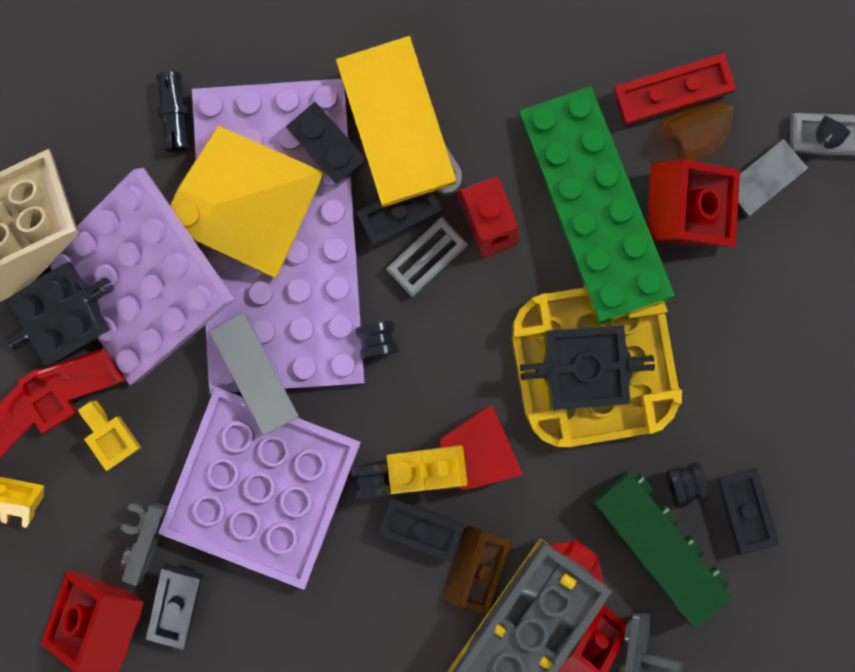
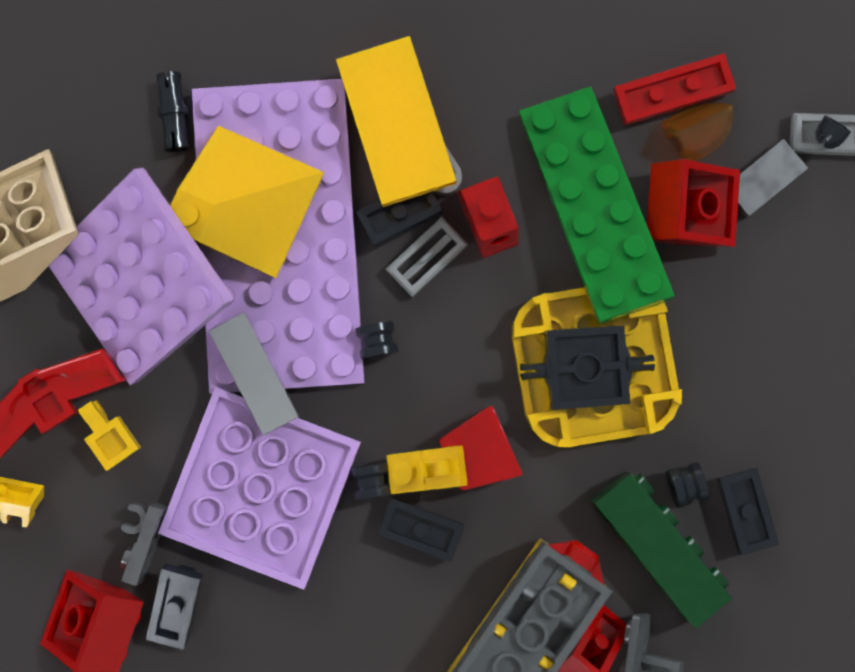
black plate [6,261,114,367] -> none
black plate [286,102,367,187] -> none
reddish brown slope [443,526,512,614] -> none

